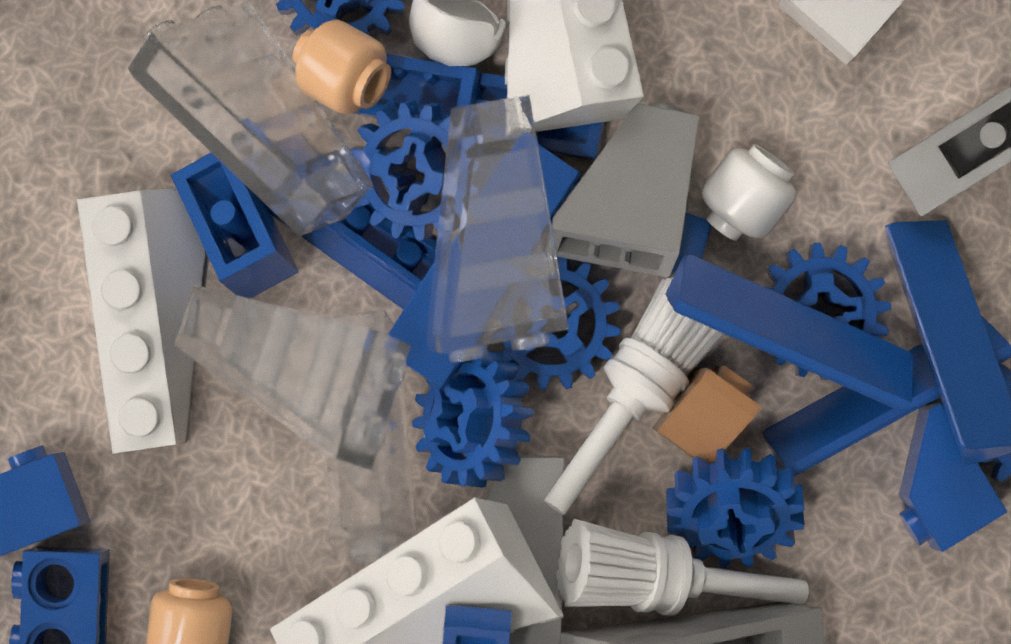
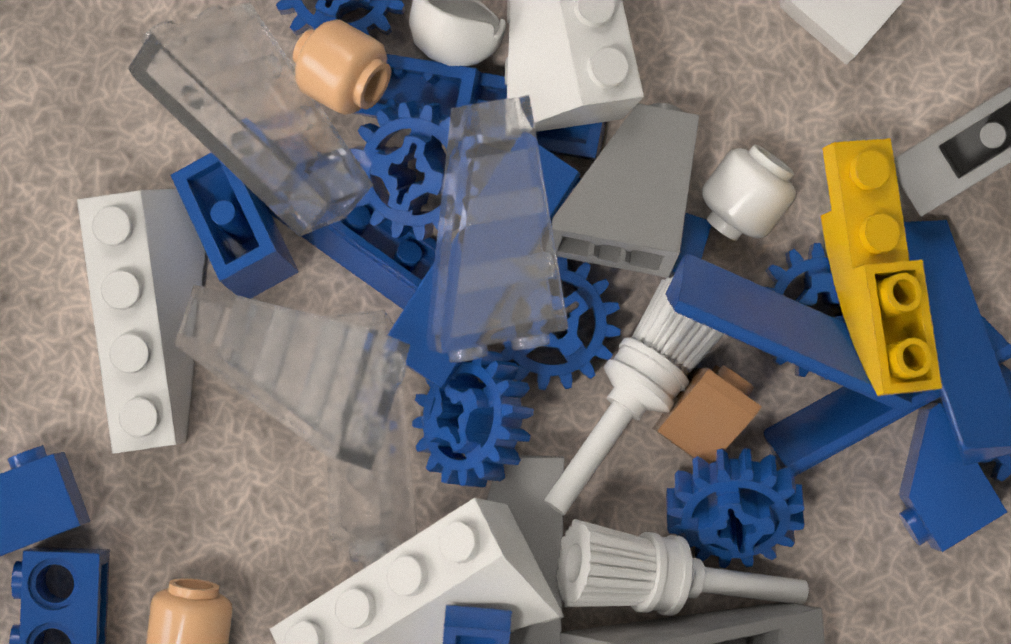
none -> yellow slope [820,138,942,396]

